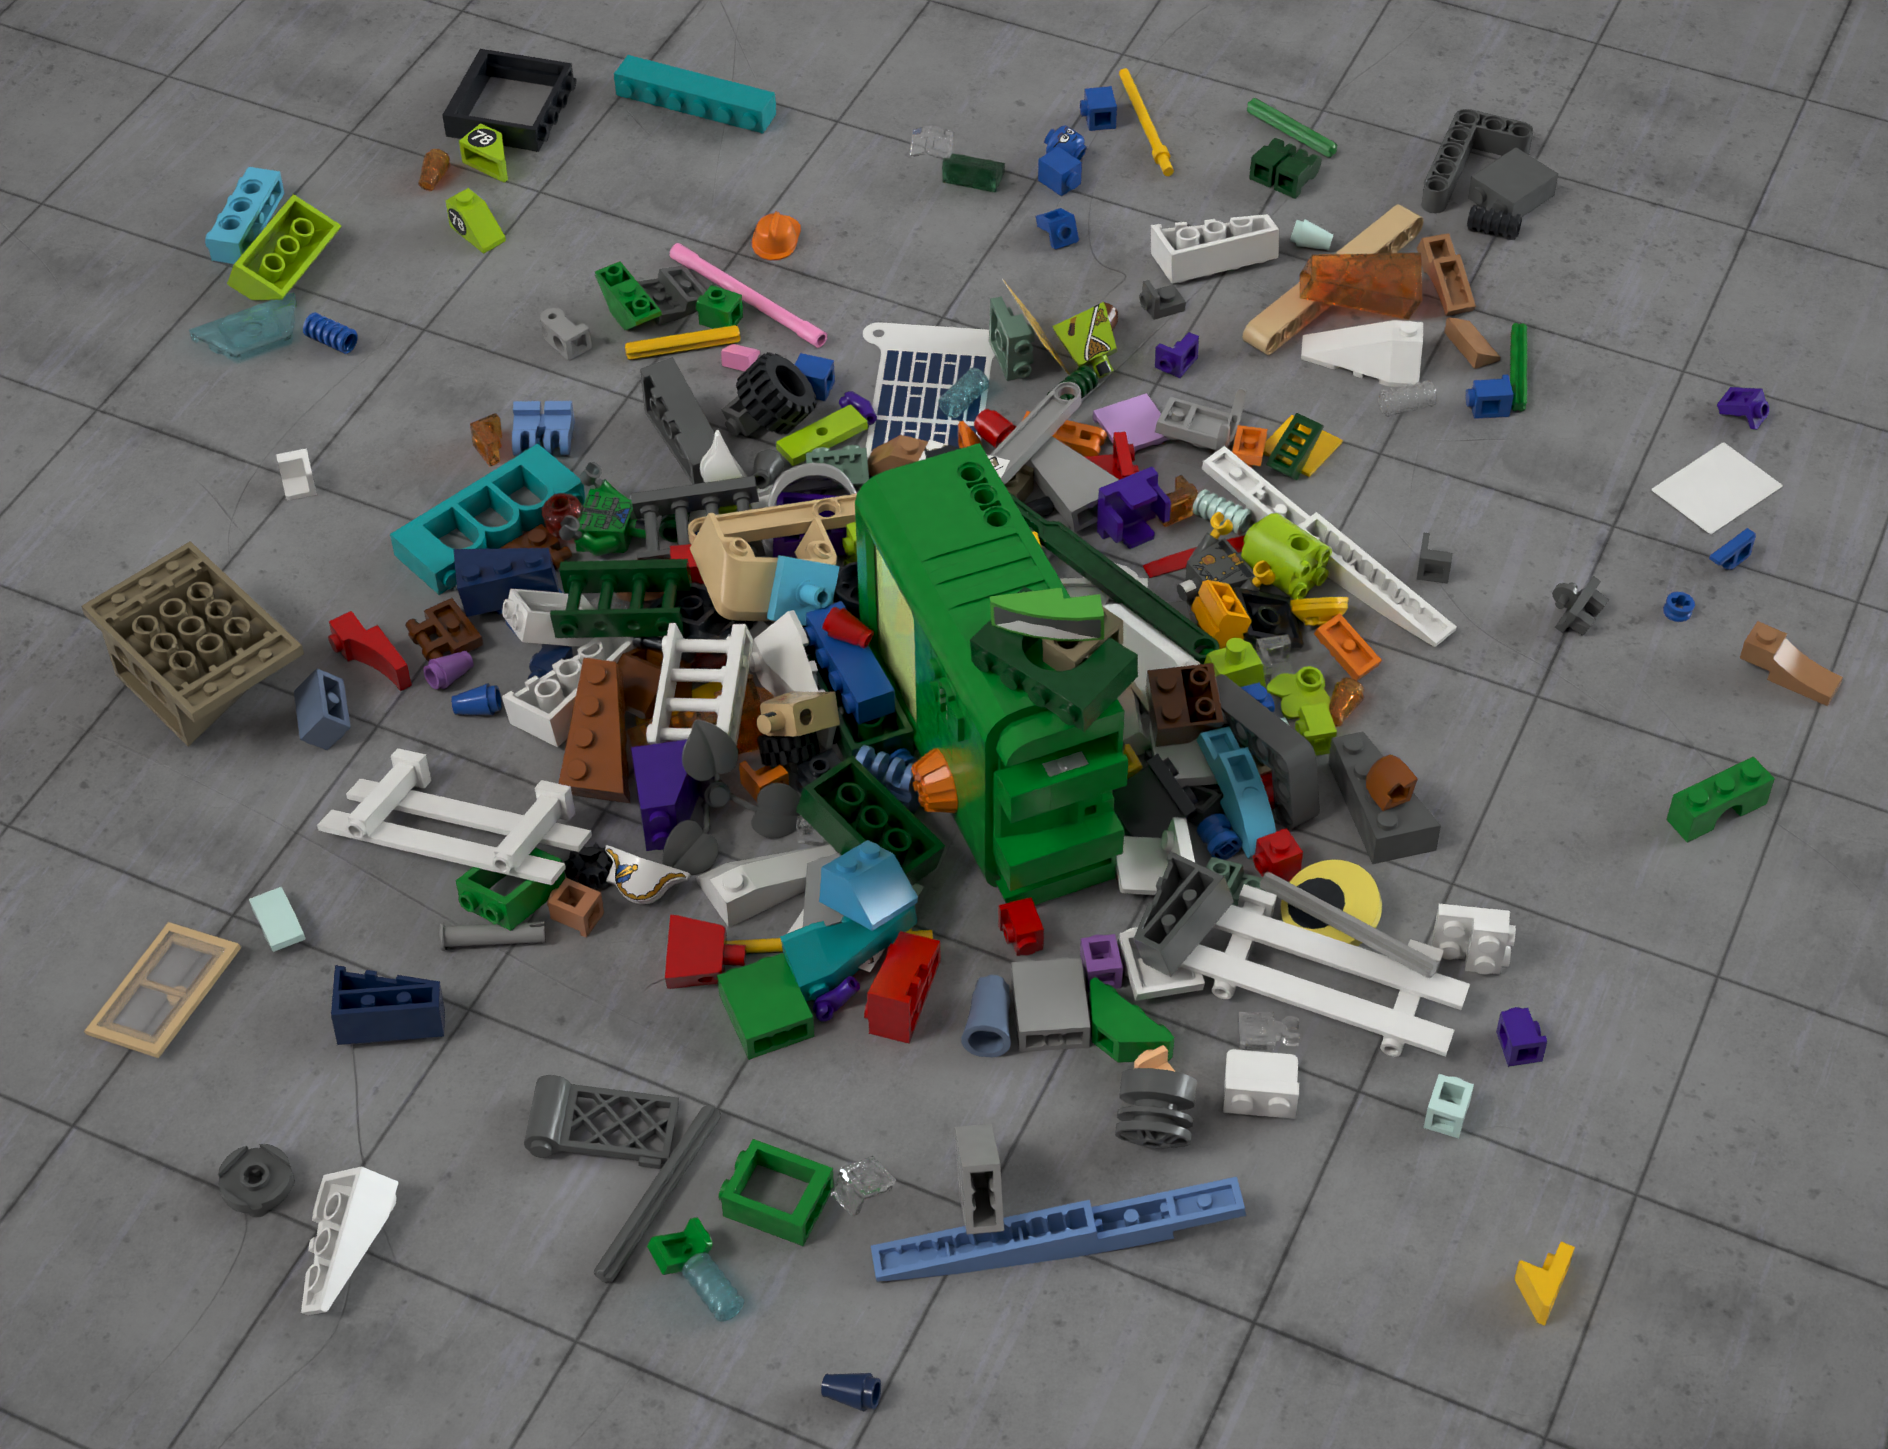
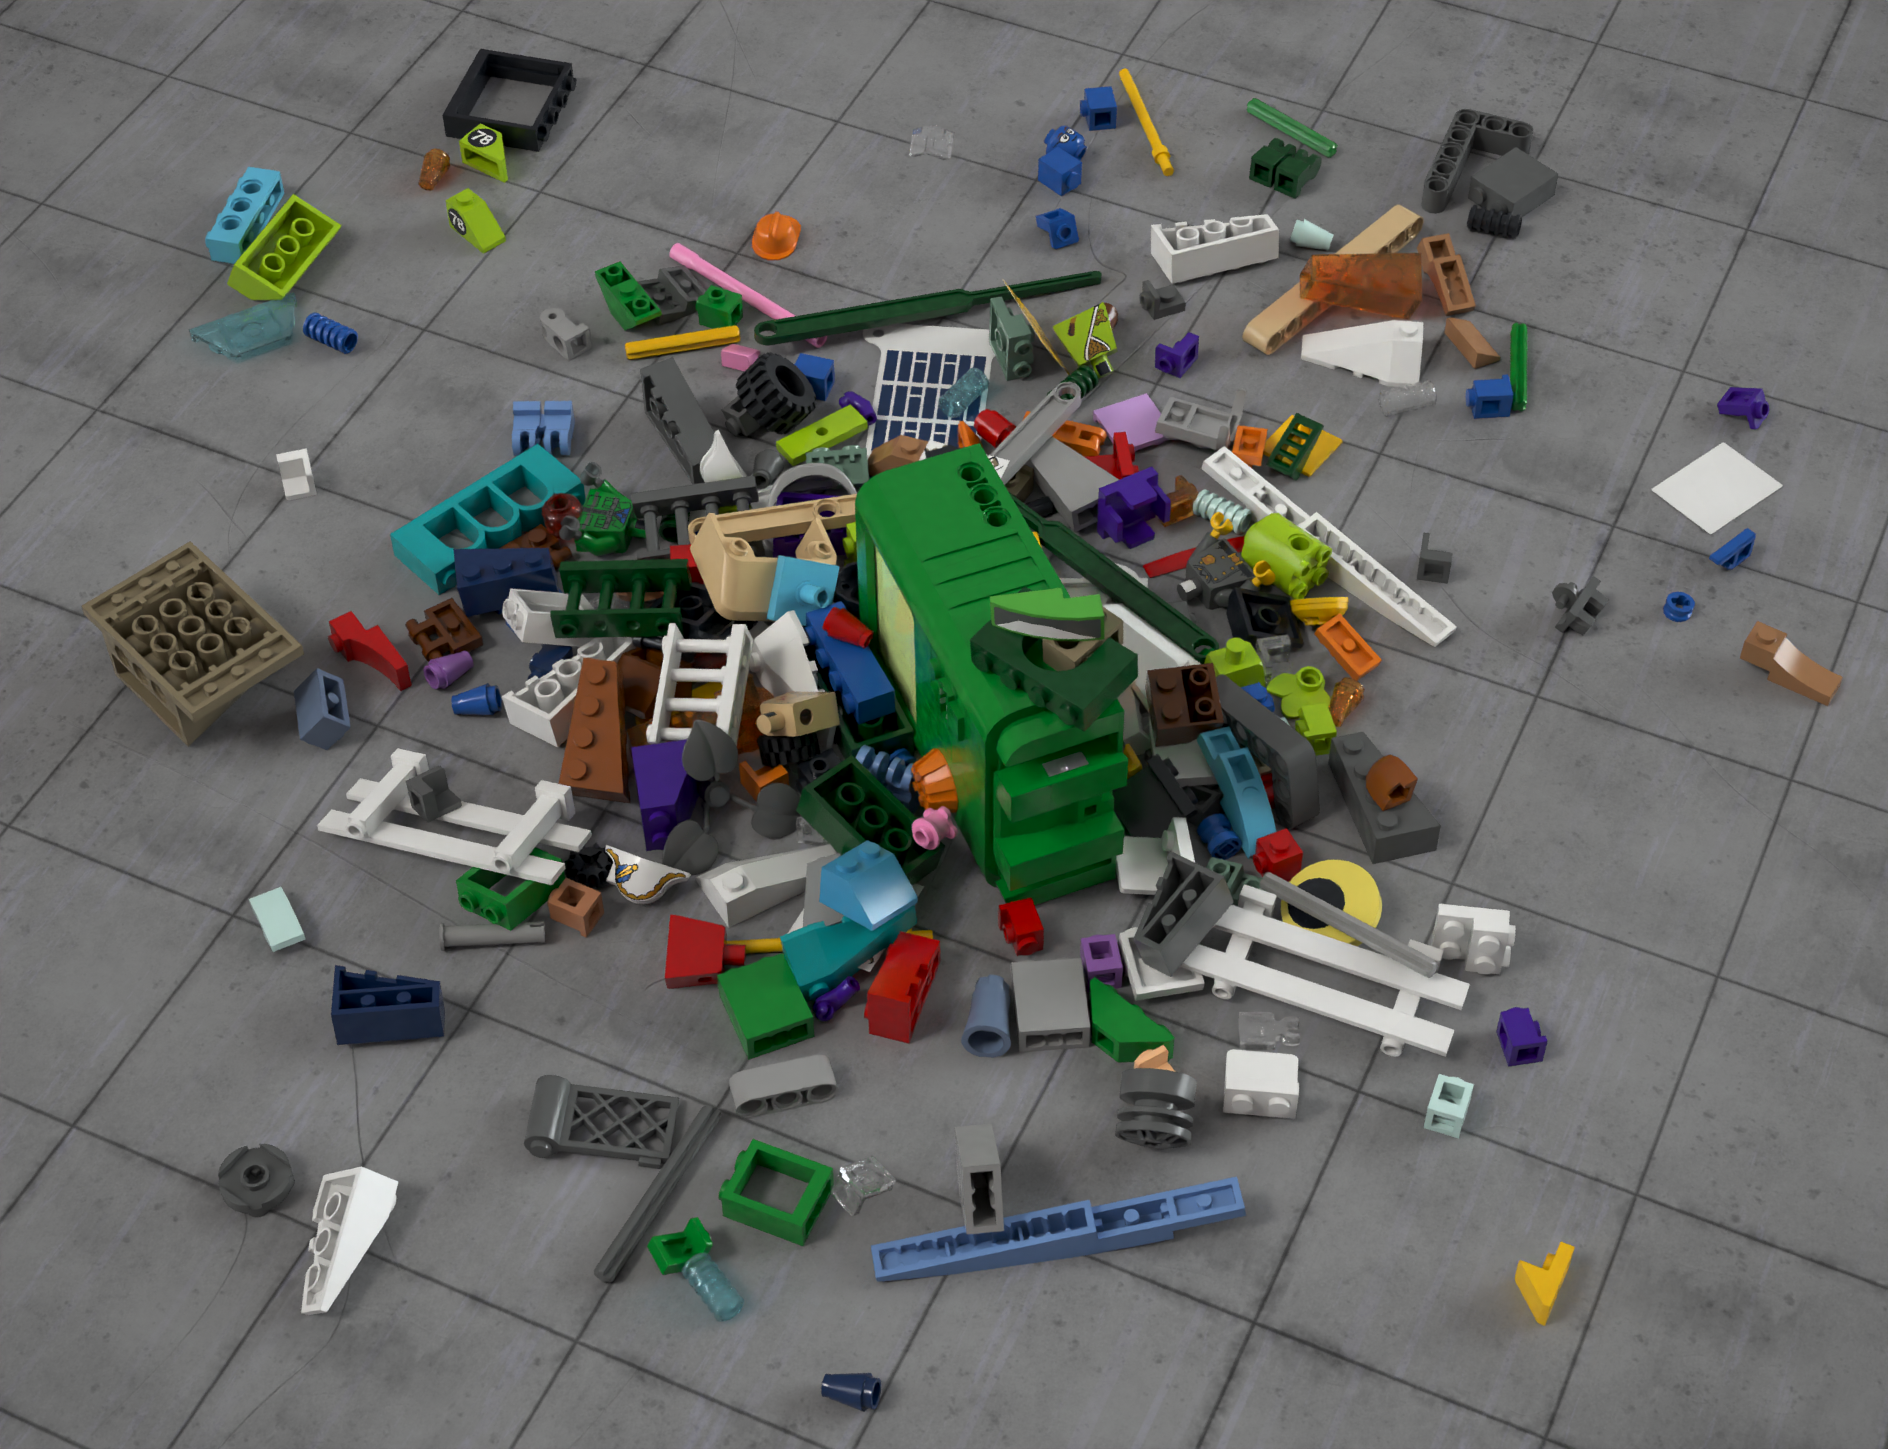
clear door [84,922,241,1058] -> none
clear orange bracket [470,413,502,466] -> none
teal brick [614,55,776,134] -> none
clear green bracket [942,153,1005,192] -> none
light orange brick [1191,580,1252,649] -> none
green arch [1666,756,1775,843] -> none
none -> dark grey panel [406,766,462,823]
none -> light grey beam [729,1055,838,1118]
none -> dark green piece [754,271,1102,346]
none -> bright pink brick [912,806,958,850]

